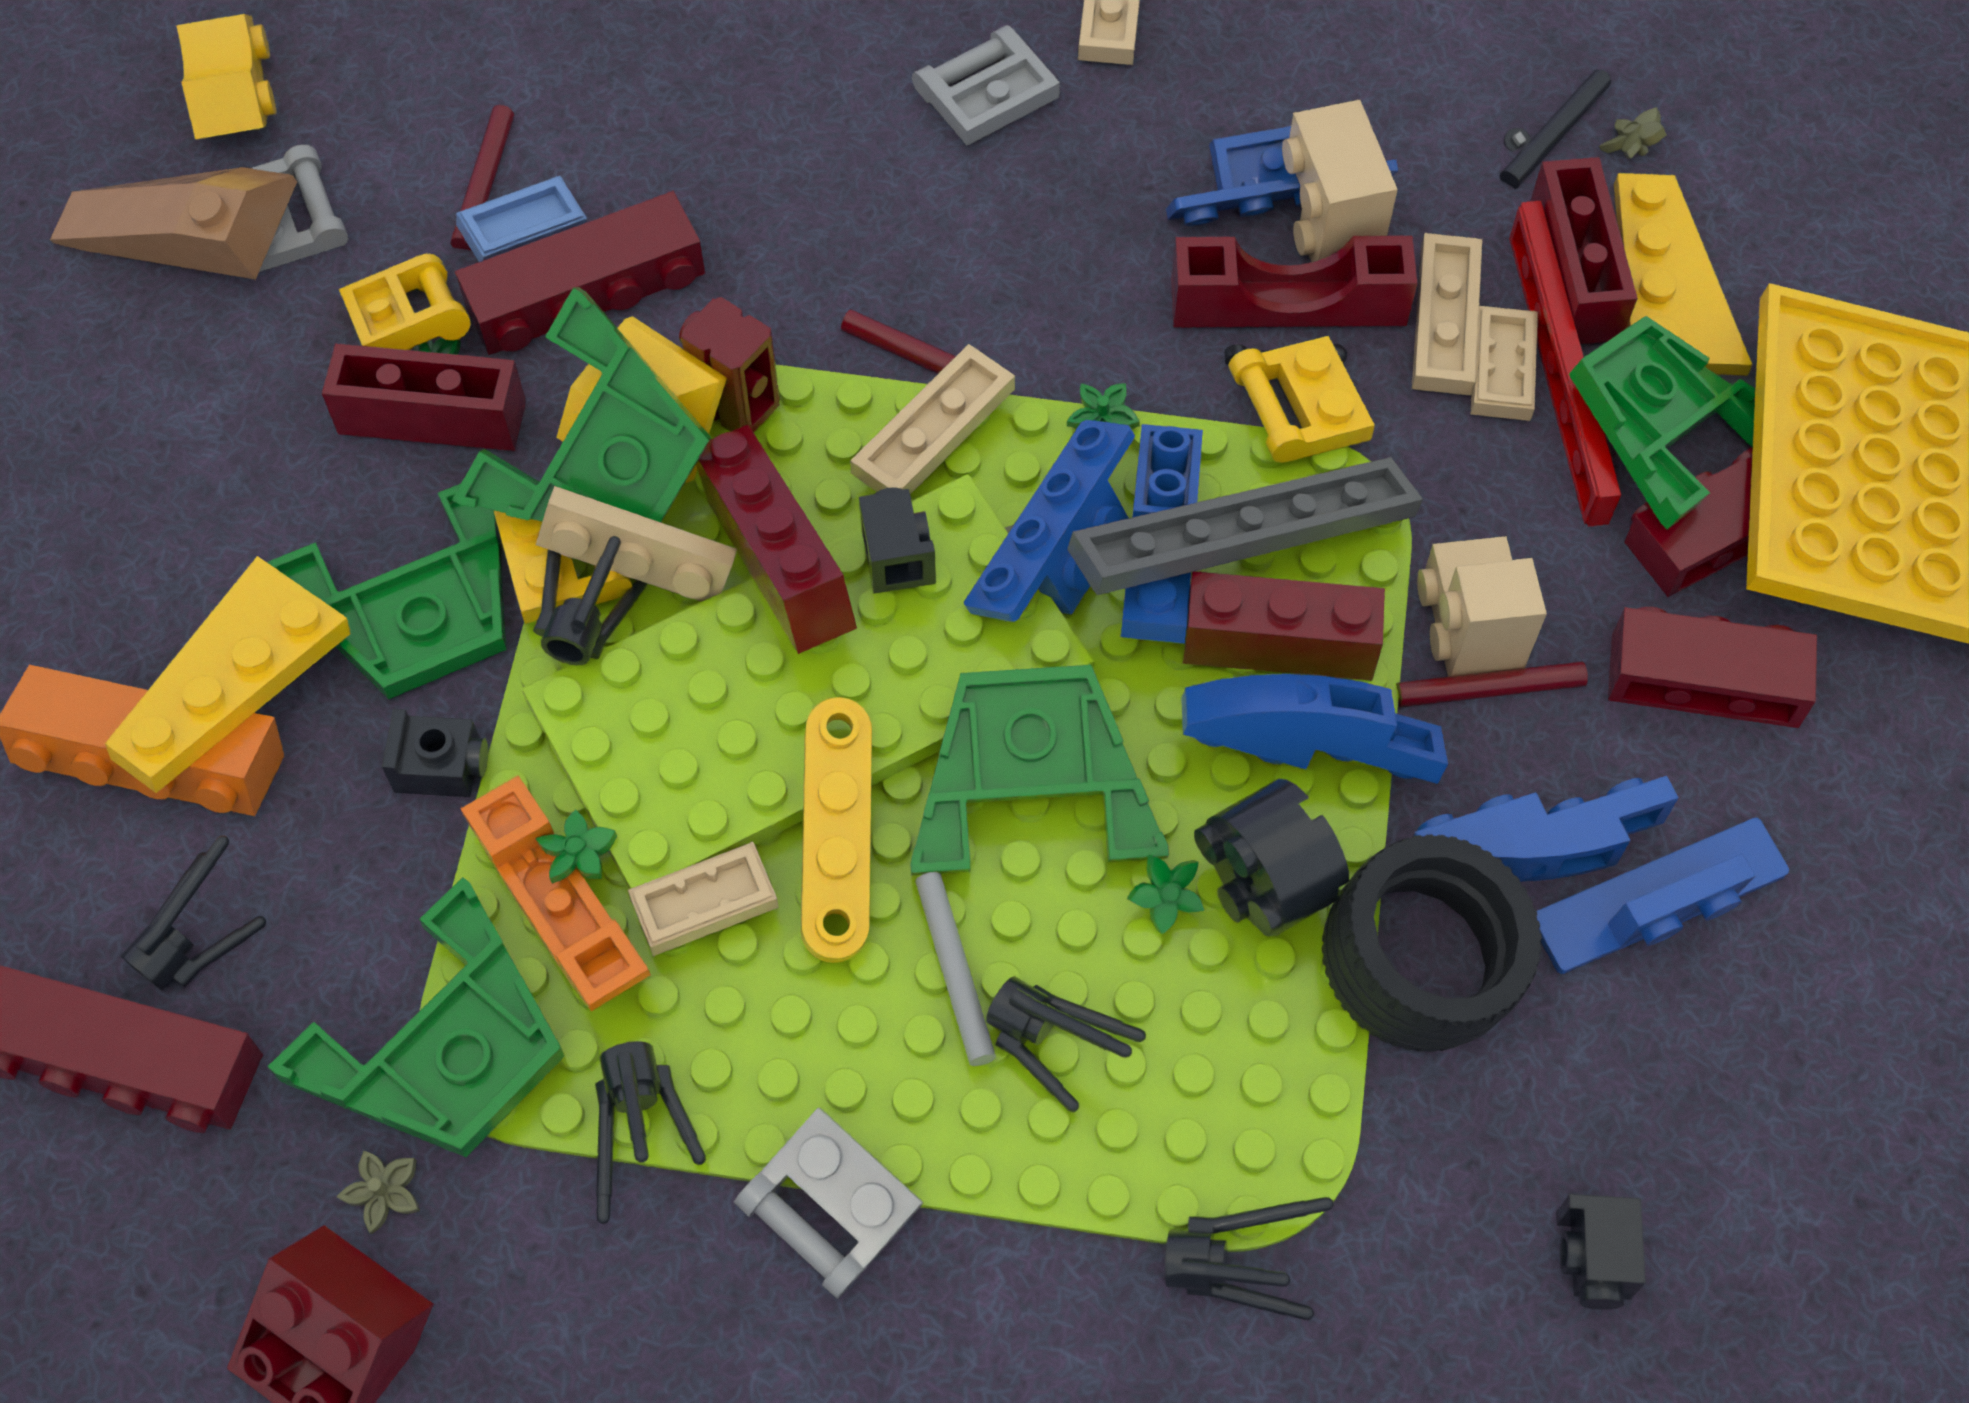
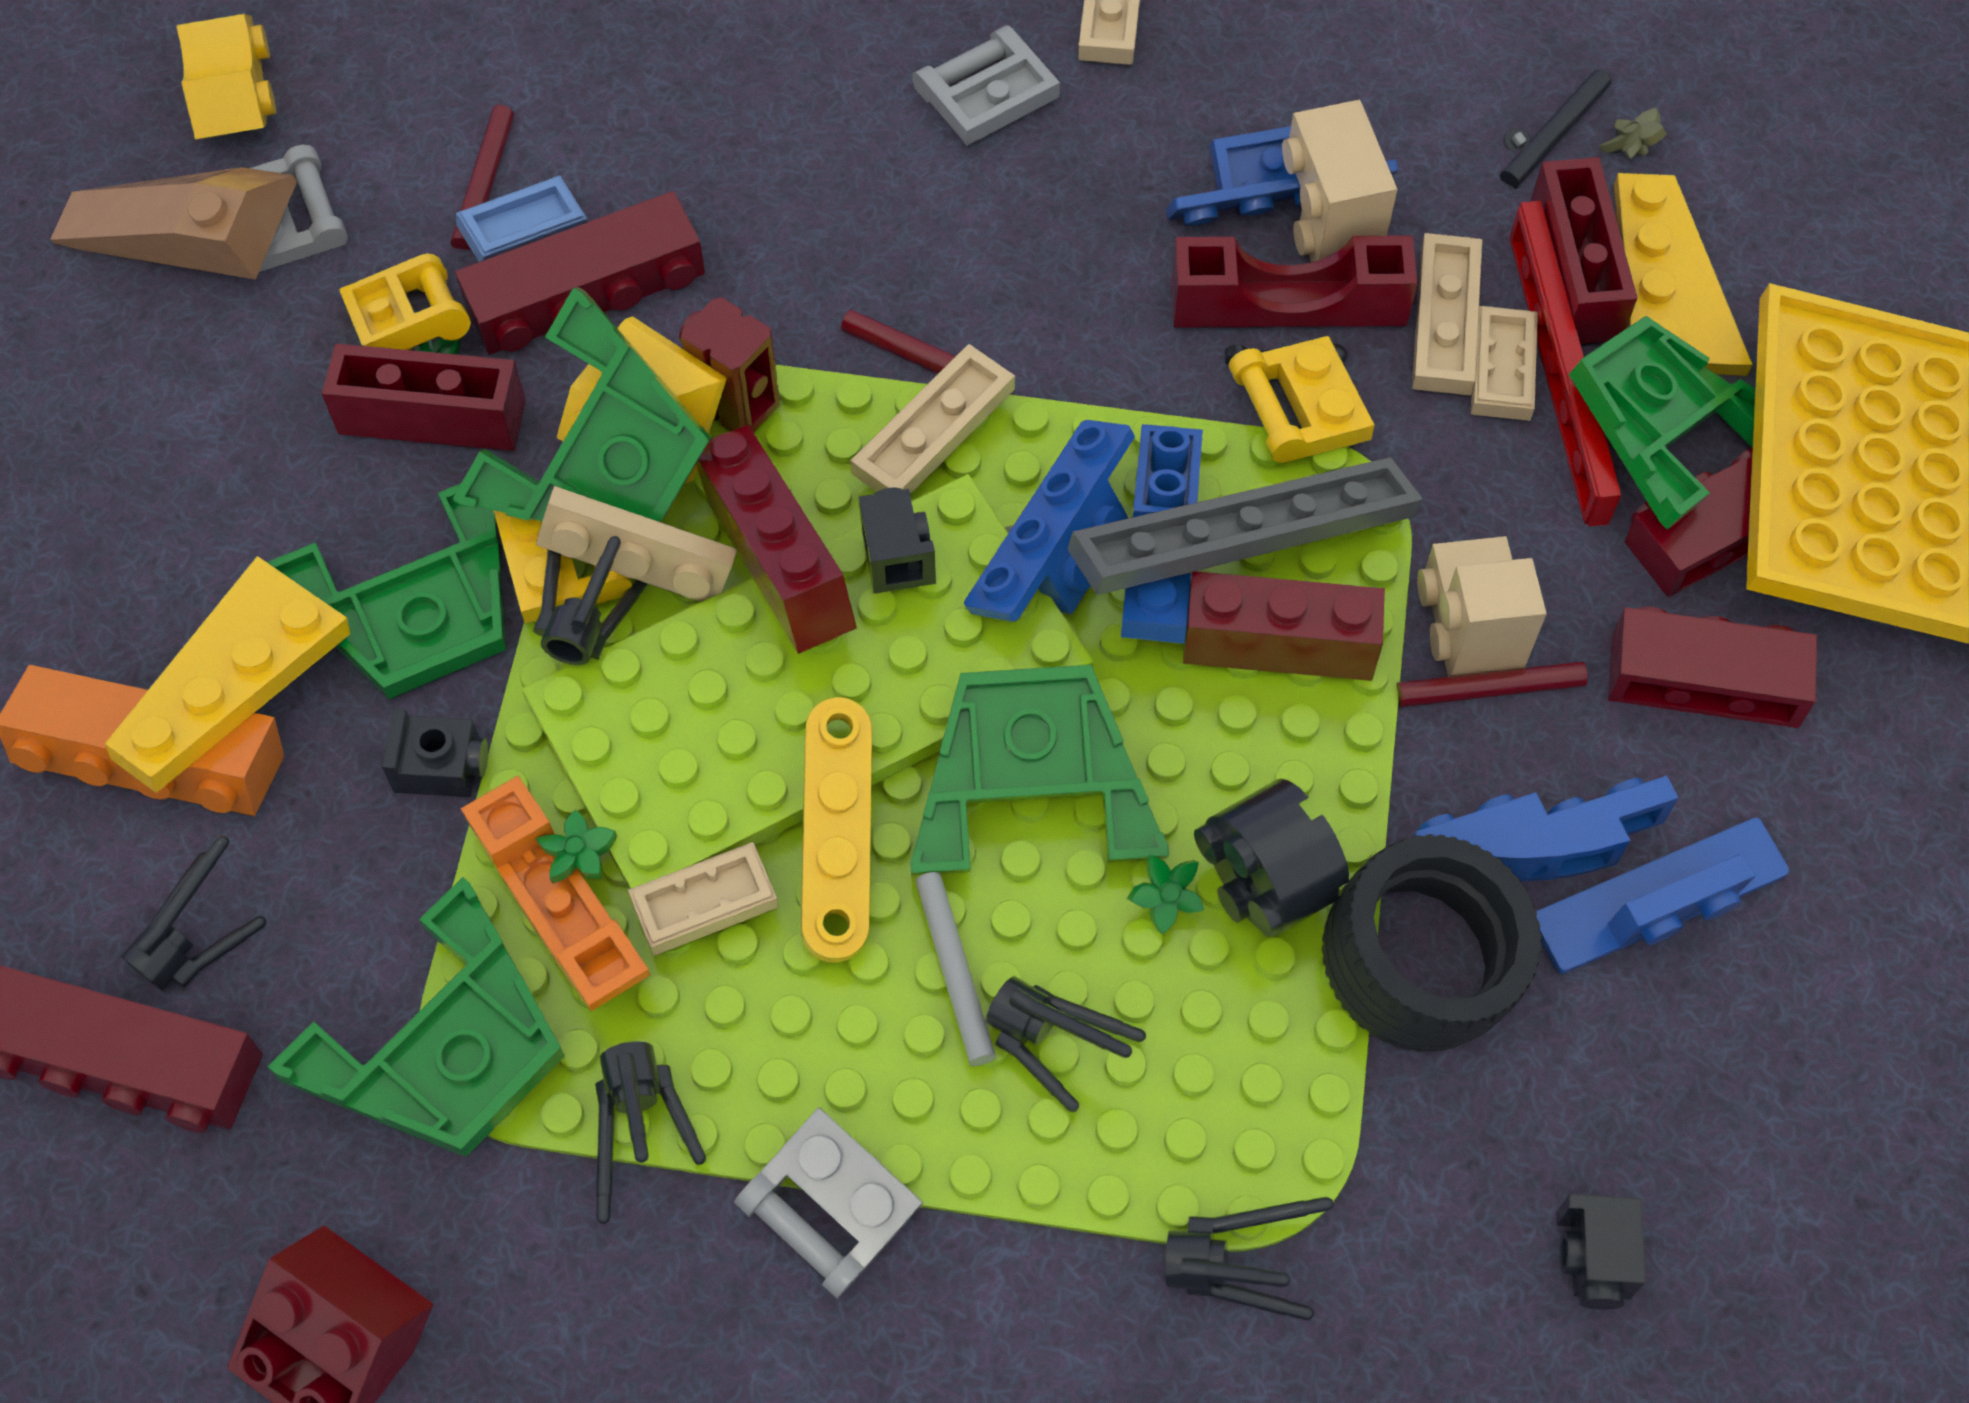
olive plant [337,1151,420,1235] -> none
green plant [1067,383,1140,429] -> none
blue slope [1181,674,1448,784] -> none

